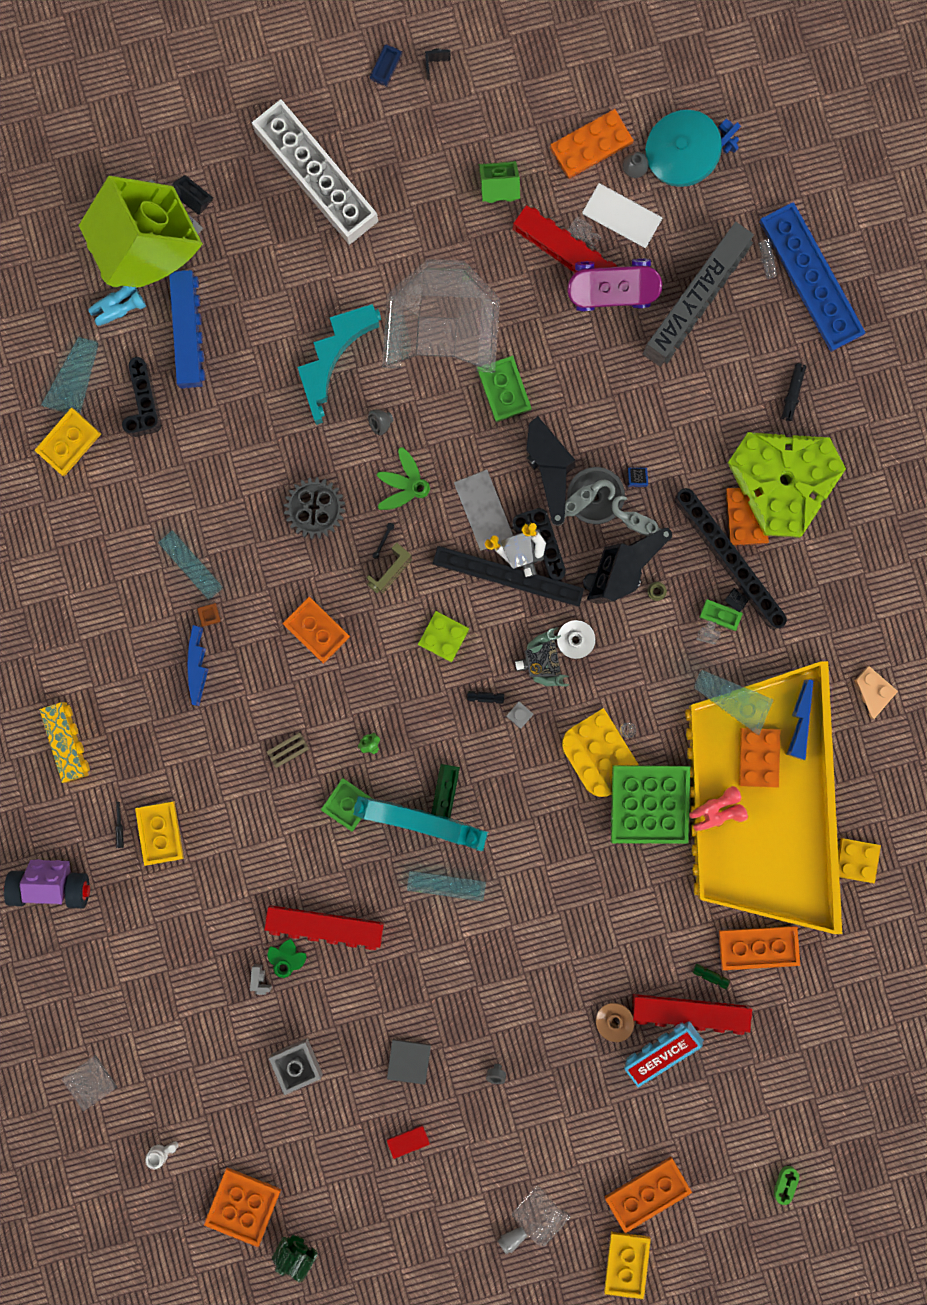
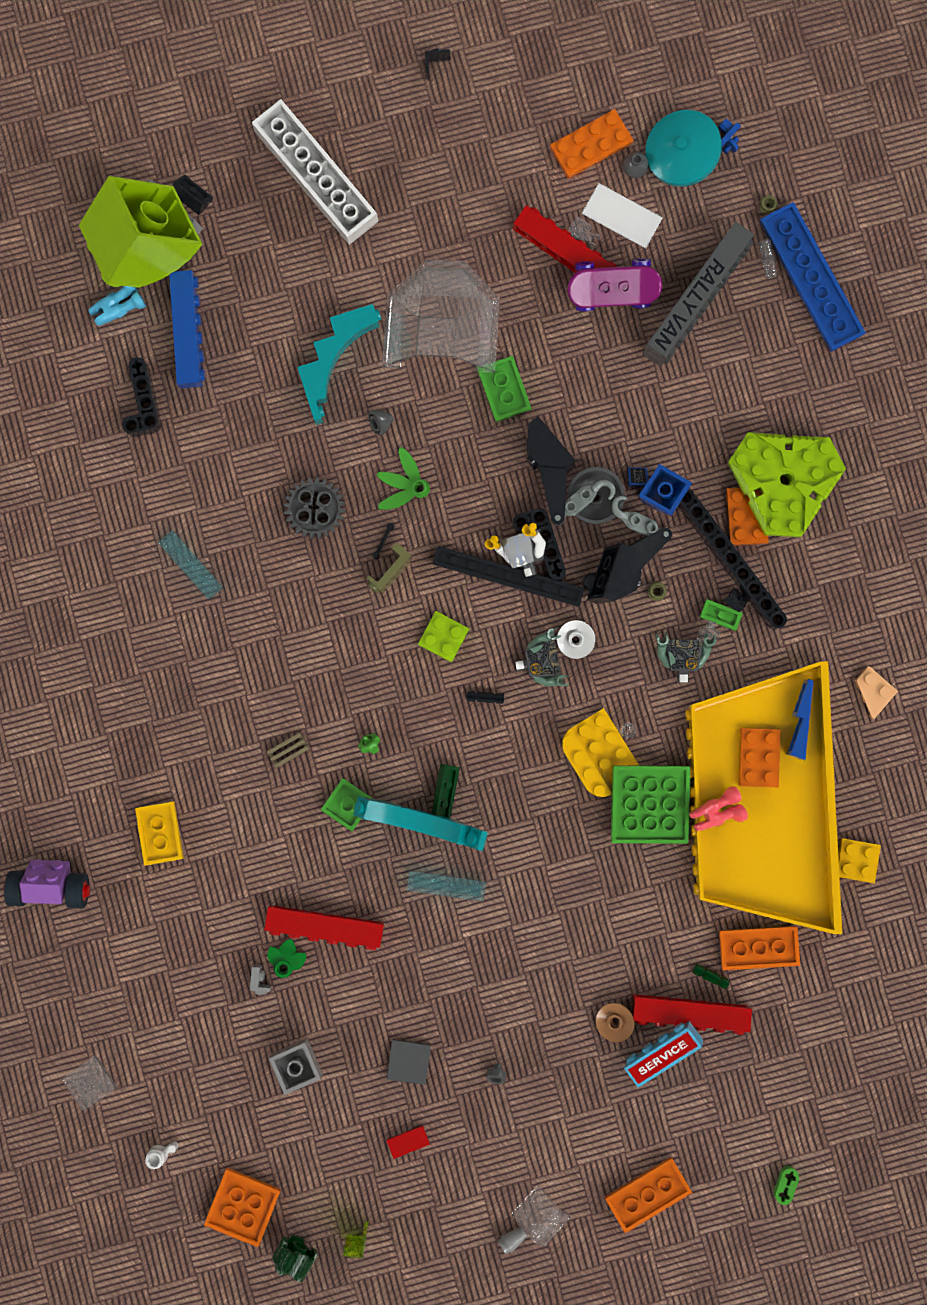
yellow plate [34,407,101,476] -> none
yellow brick [39,702,90,783] -> none
clear light blue wing [41,337,98,414] -> none
black piece [115,802,124,848] -> none
blue slope [187,625,209,706] -> none
dark orange plate [197,603,222,627] -> none
orange plate [282,597,350,664] -> none
dark blue tile [370,44,402,87] -> none
flat silver sticker [454,470,513,551] -> none
bright green slope [479,161,520,203] -> none
light grey brick [506,702,533,729] -> none
yellow plate [604,1232,651,1299] -> none
clear light blue wing [694,670,774,735] -> none
black pin [781,363,807,421] -> none
none -> clear neon green panel [343,1221,369,1259]
none -> blue slope [639,464,692,516]
none -> torso [655,632,716,683]
none -> olive plate [759,196,778,214]

